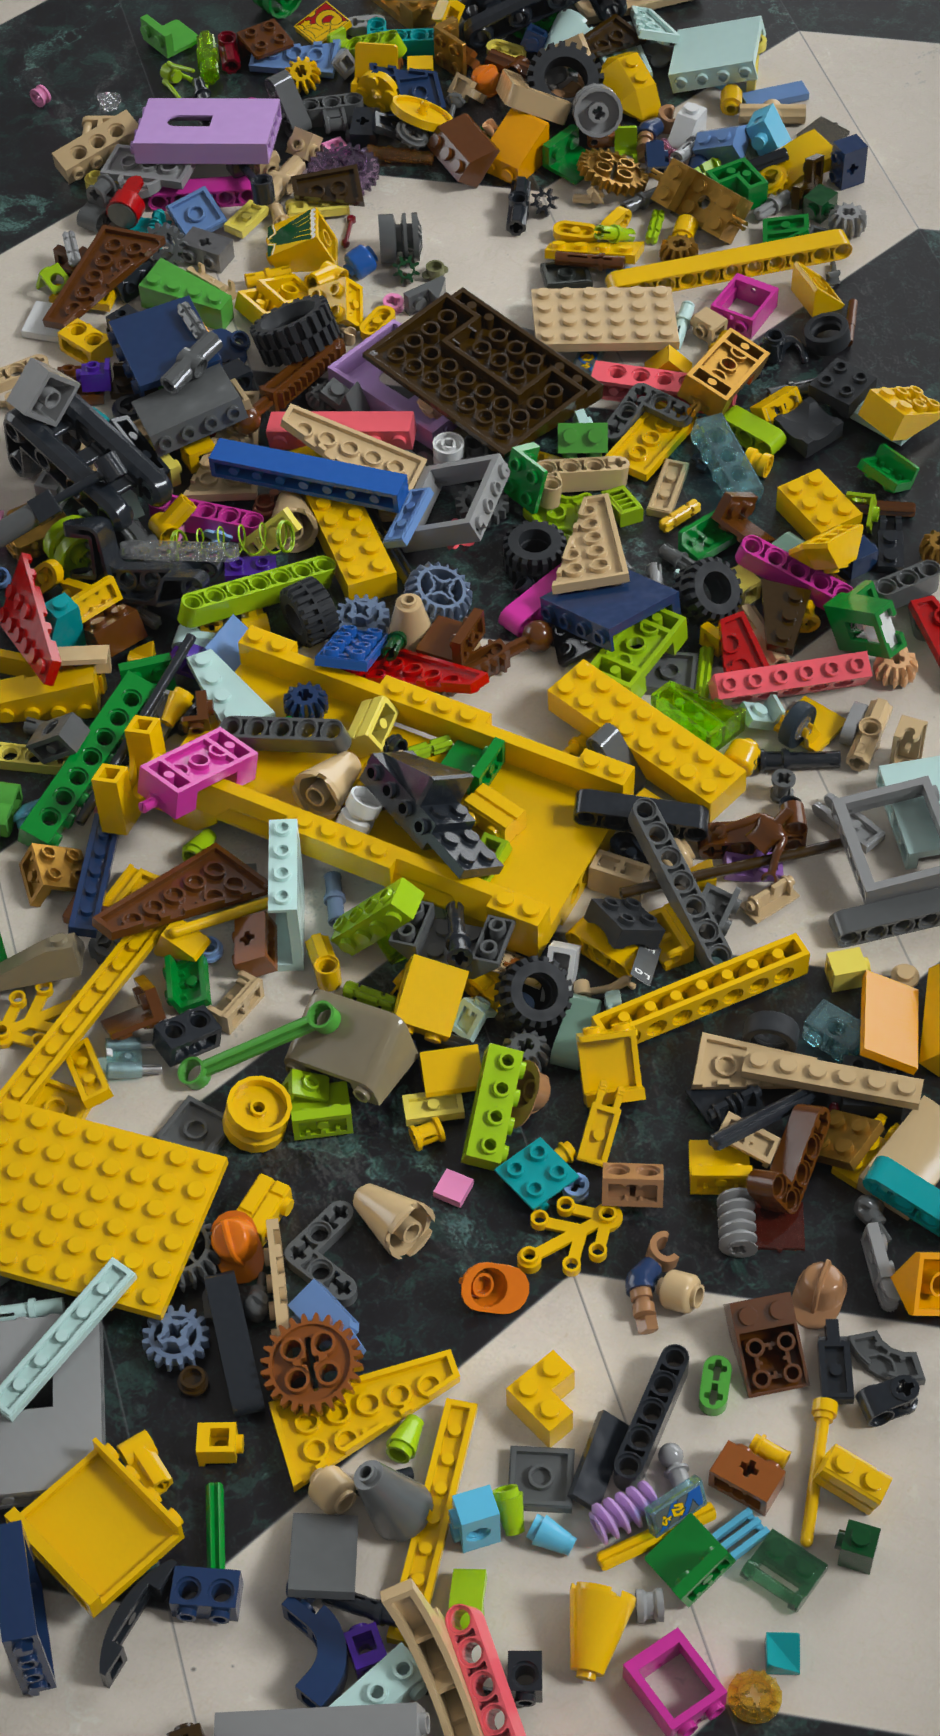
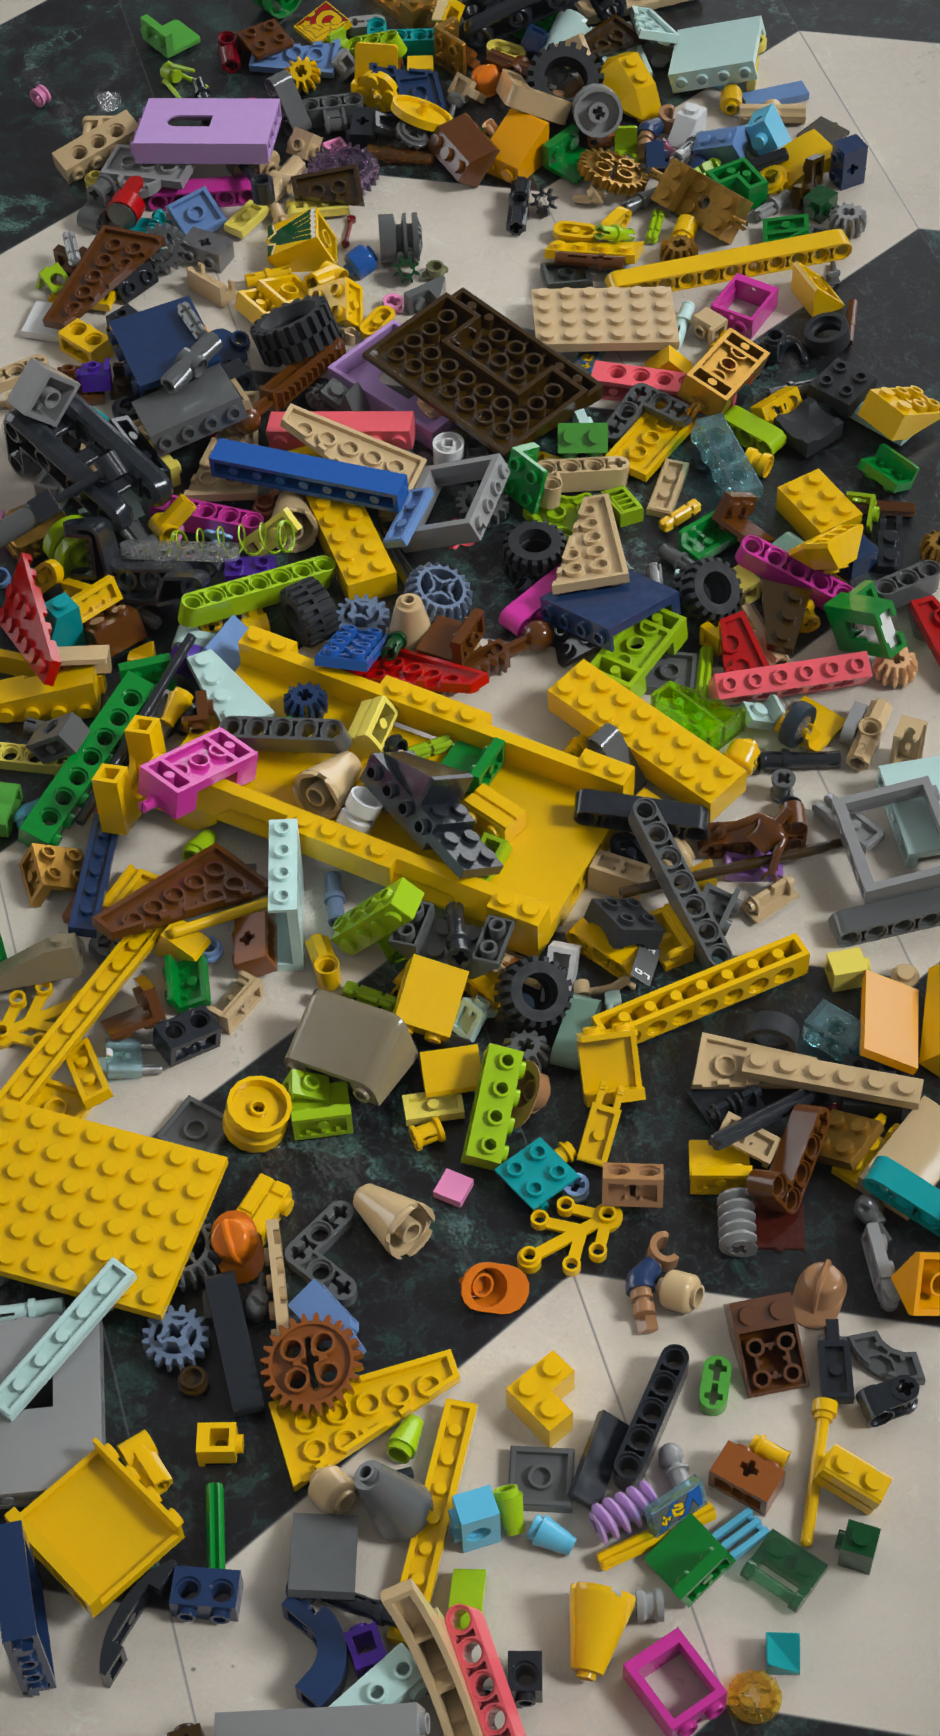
bright green wedge [138,258,234,329] -> none
bright green piece [177,1000,341,1090] -> none
yellow panel [180,435,215,474] -> none
clear neon green piece [196,30,220,85] -> none

